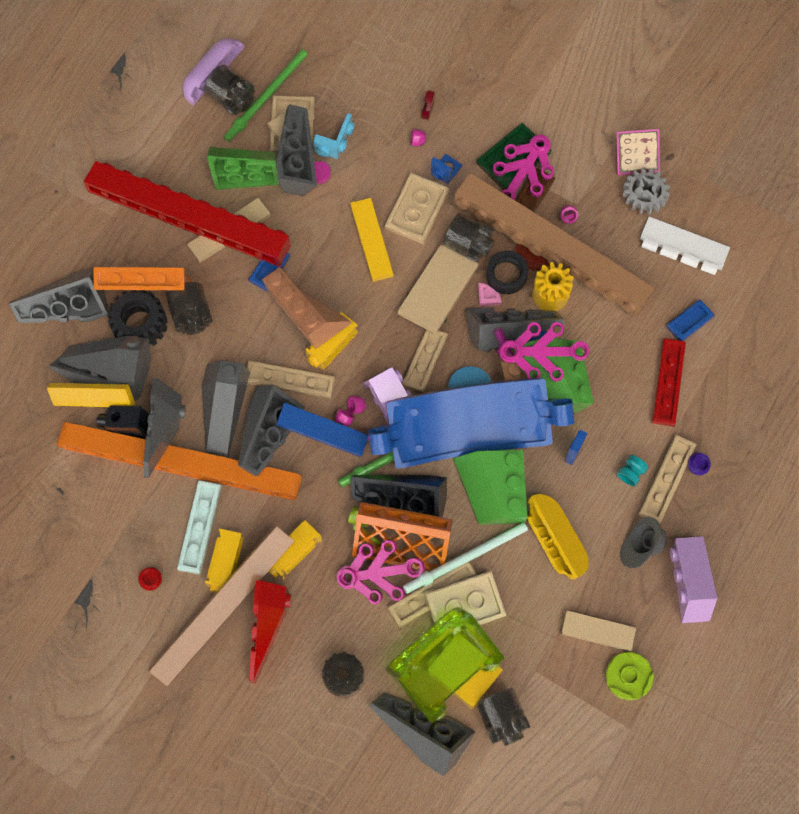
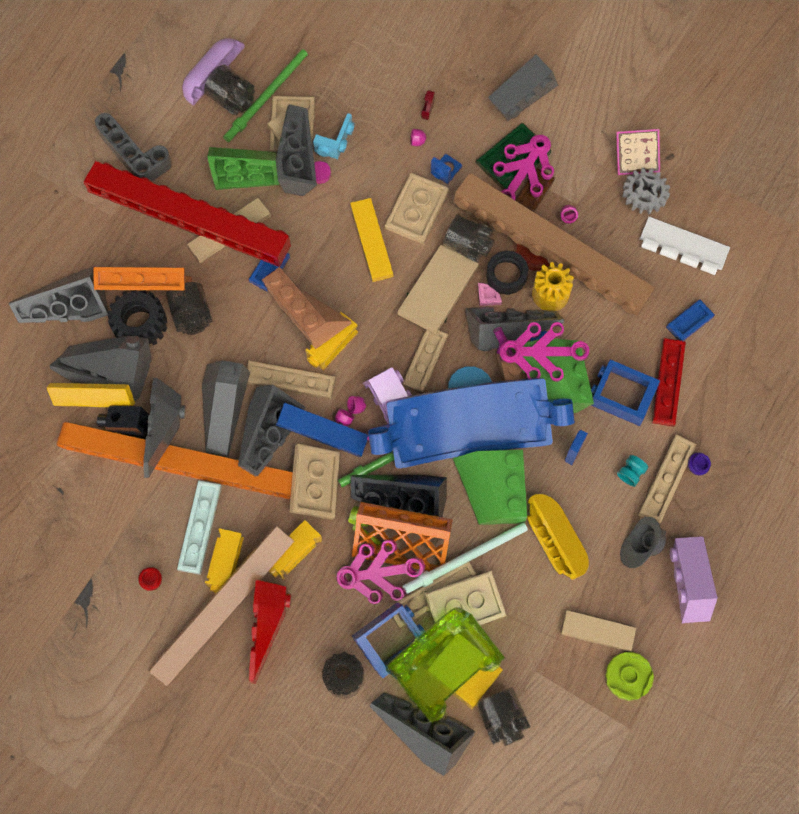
none -> dark grey beam [95,113,172,182]
none -> tan tile [289,444,340,520]
none -> blue window [352,602,429,678]
none -> dark grey wedge [488,54,558,121]
none -> blue window [591,359,660,426]

